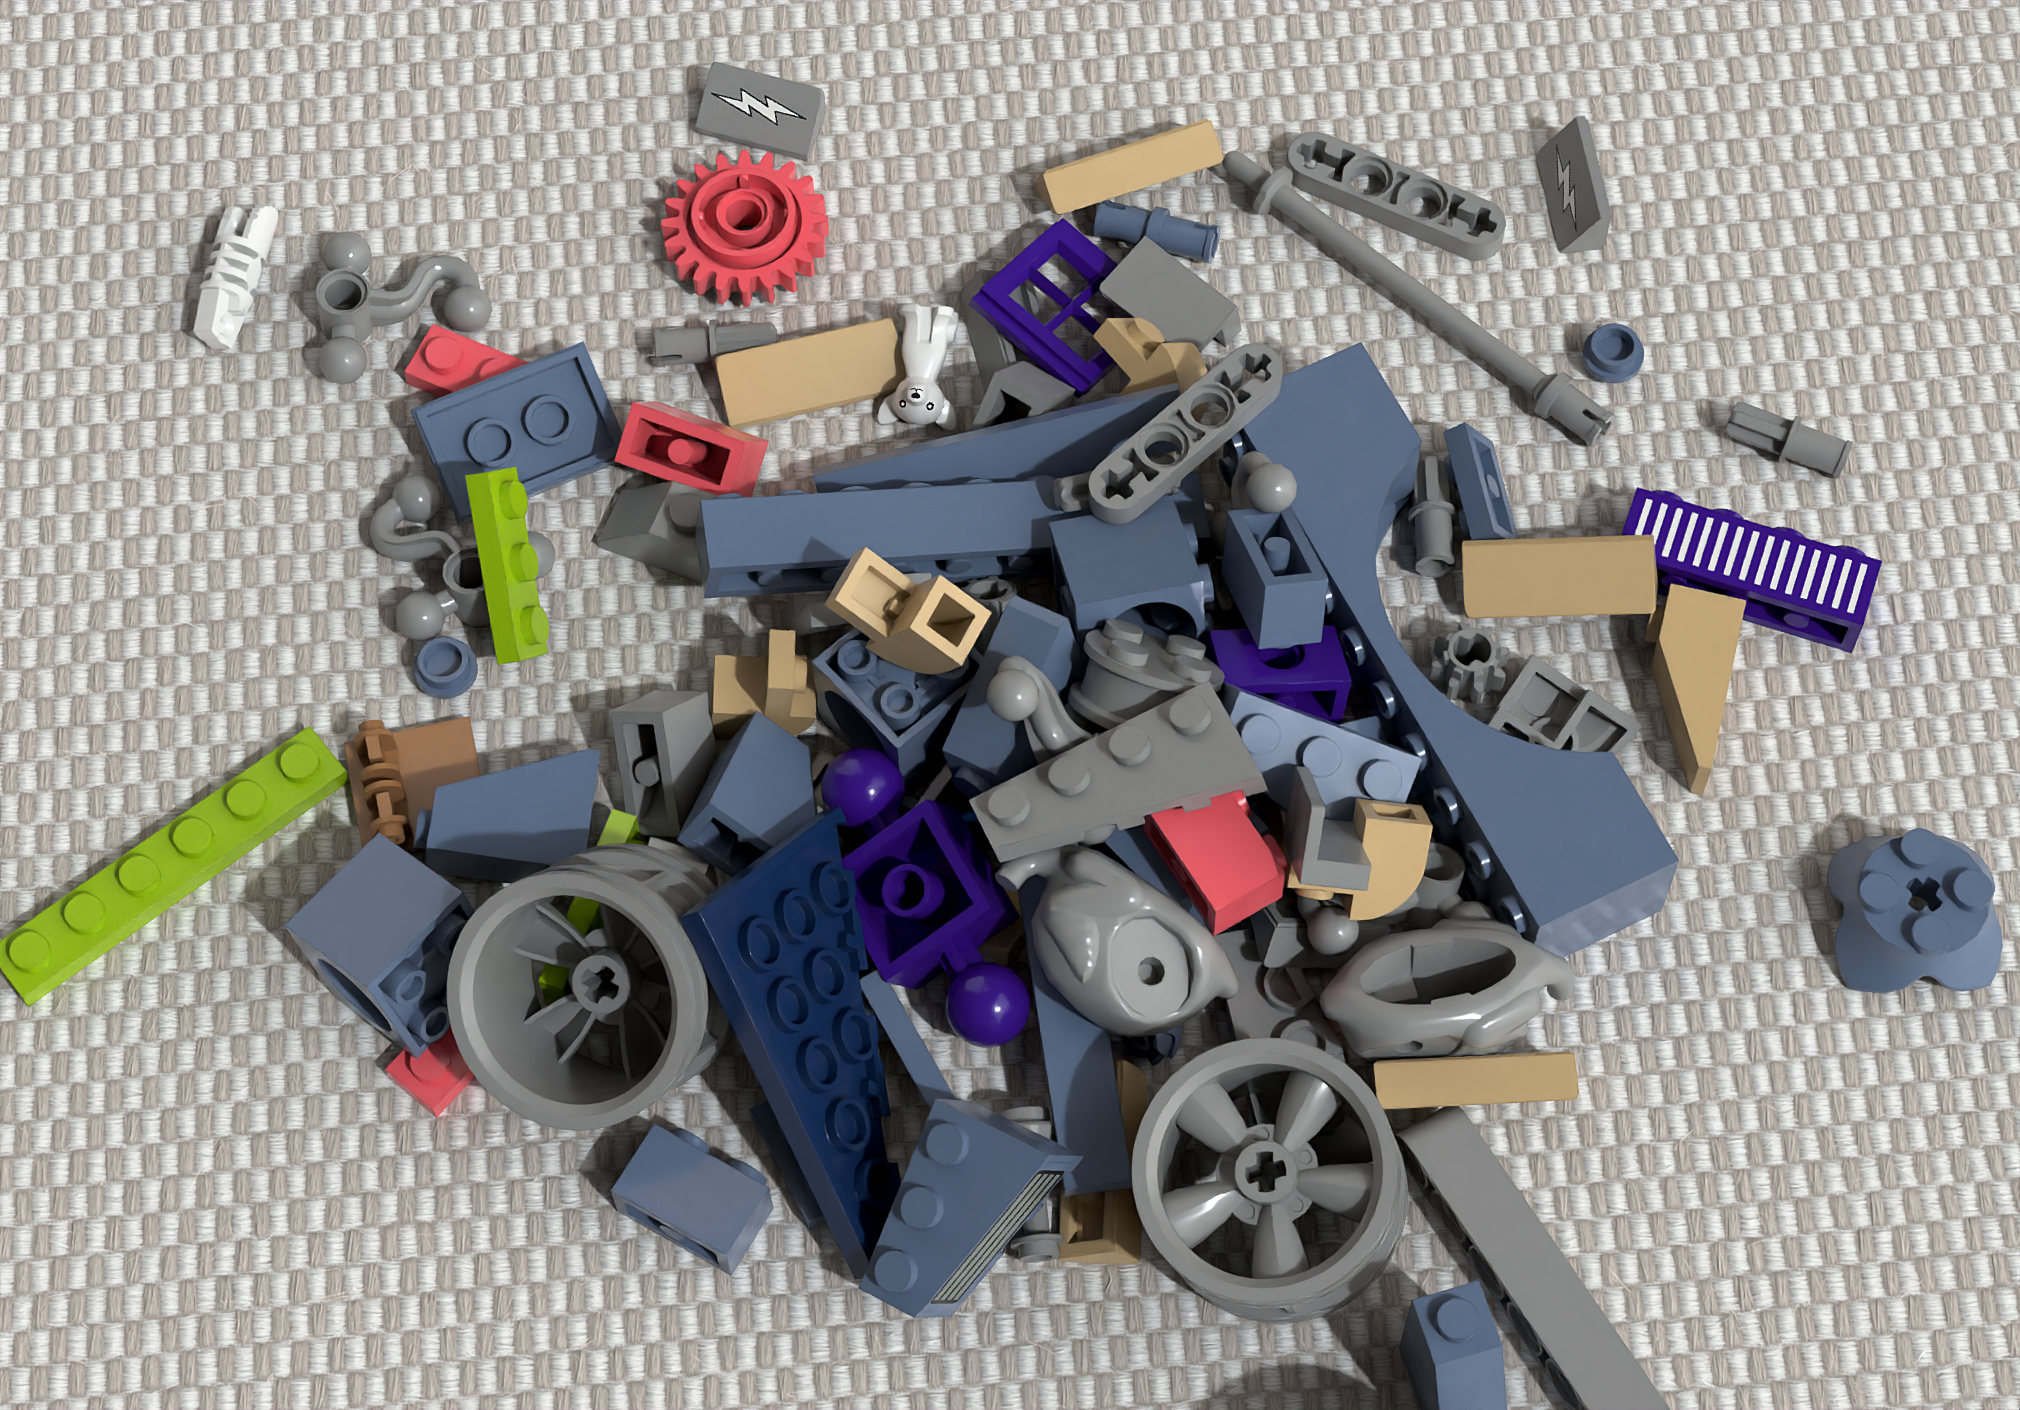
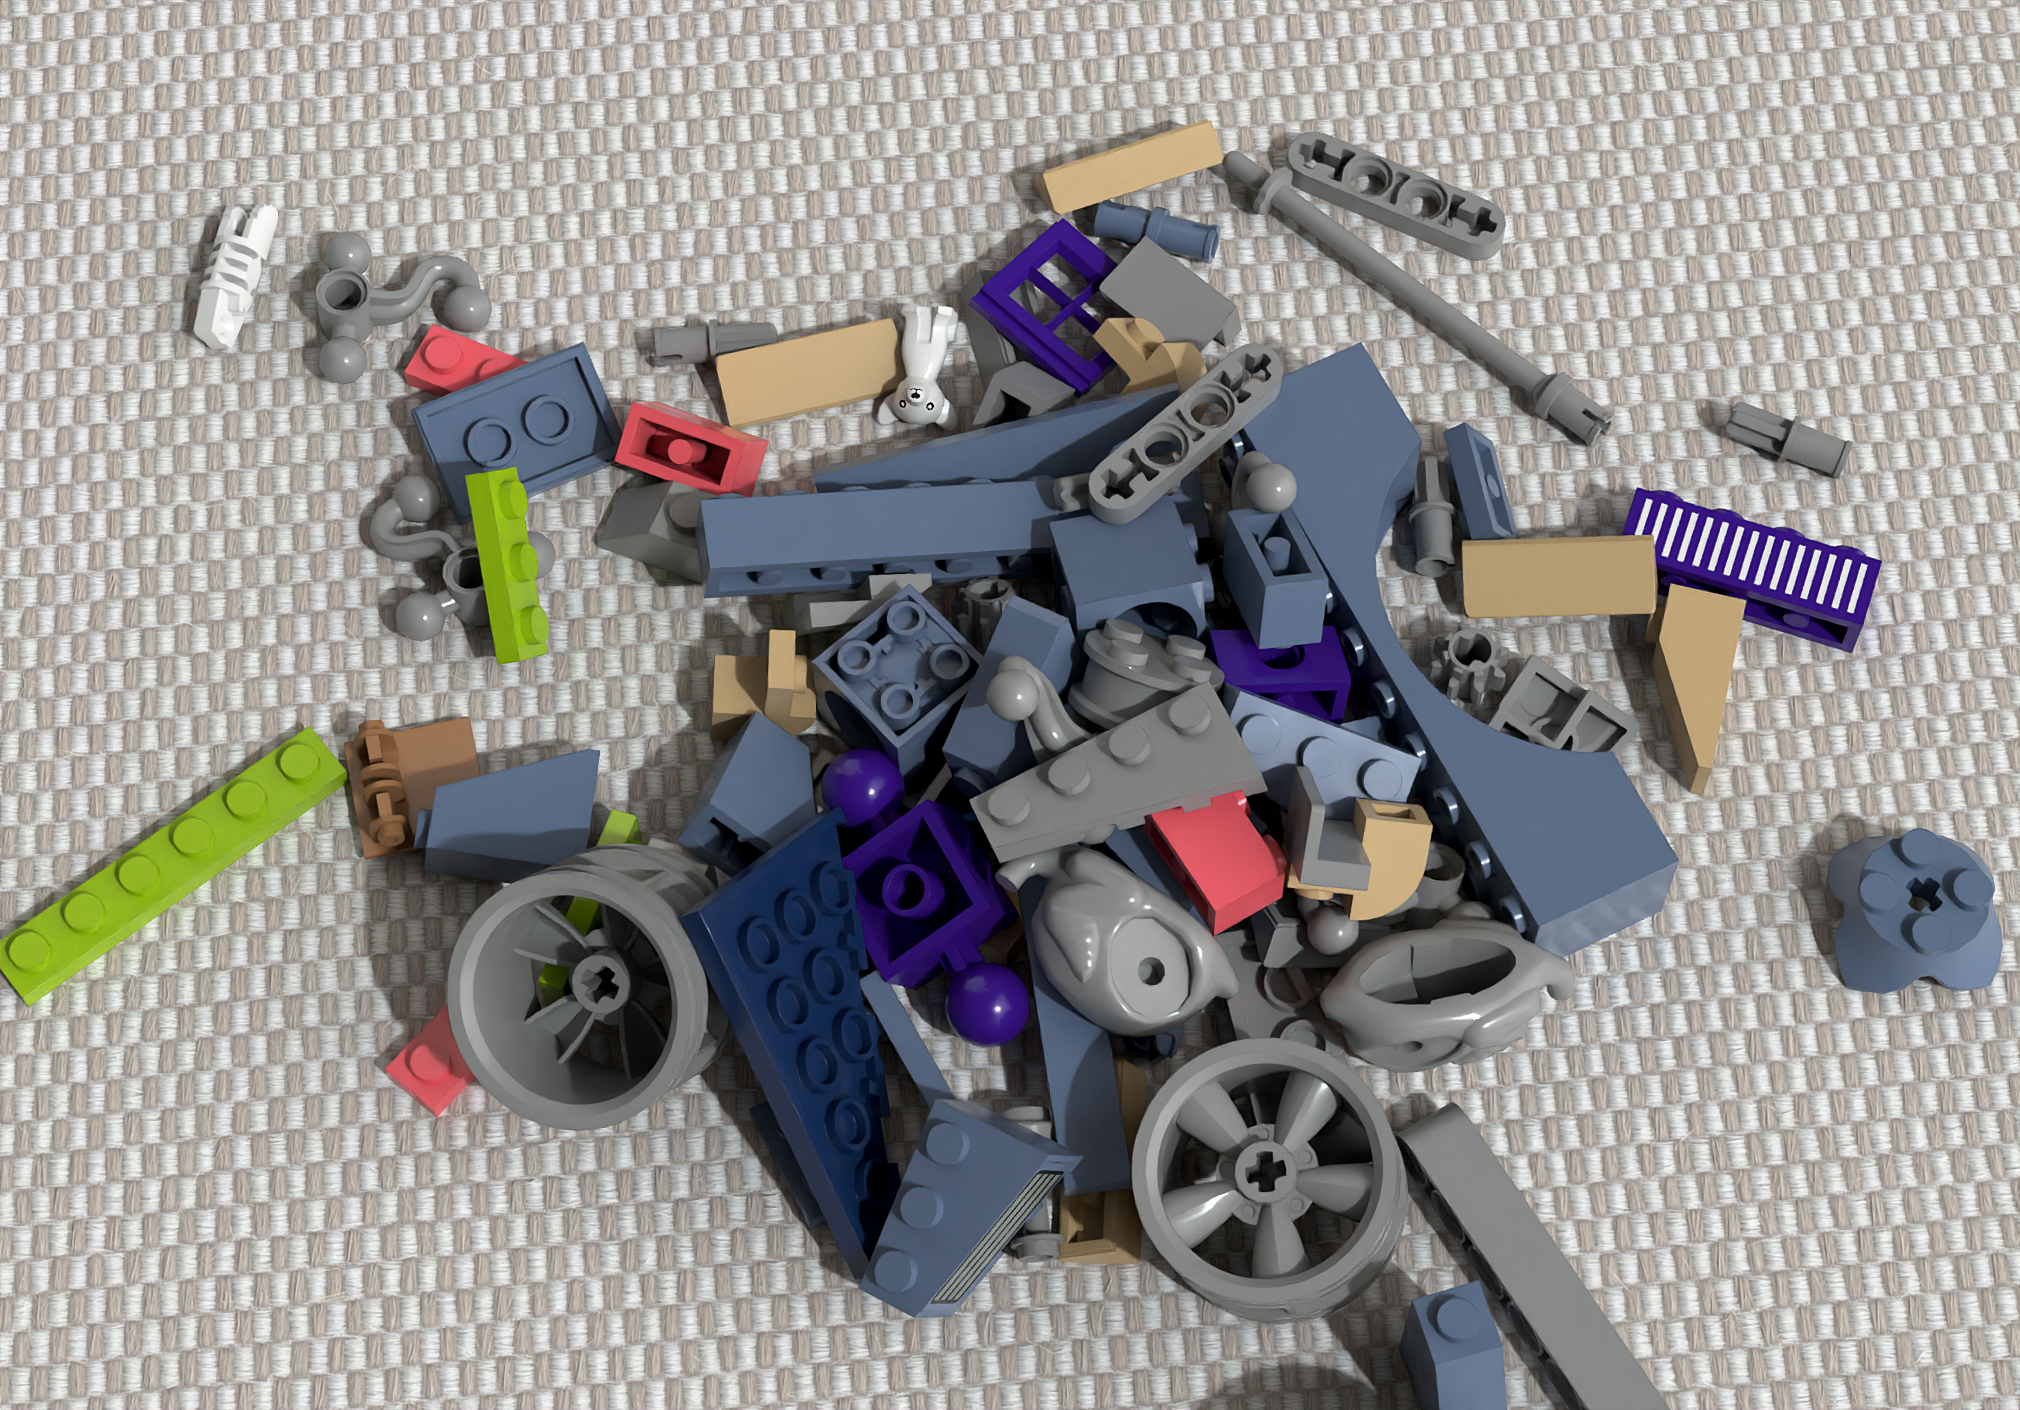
sand blue brick [284,833,475,1059] -> none
sand blue plate [413,637,478,699] -> none
light grey slope [610,690,716,837] -> none
sand blue brick [611,1123,774,1276] -> none
coral gear [661,150,829,307] -> none
light grey slope [695,62,826,161] -> none
tan brick [824,547,992,674] -> none
tan slope [1369,1051,1579,1110] -> none
light grey slope [1537,116,1612,254] -> none
sand blue plate [1582,323,1644,383] -> none

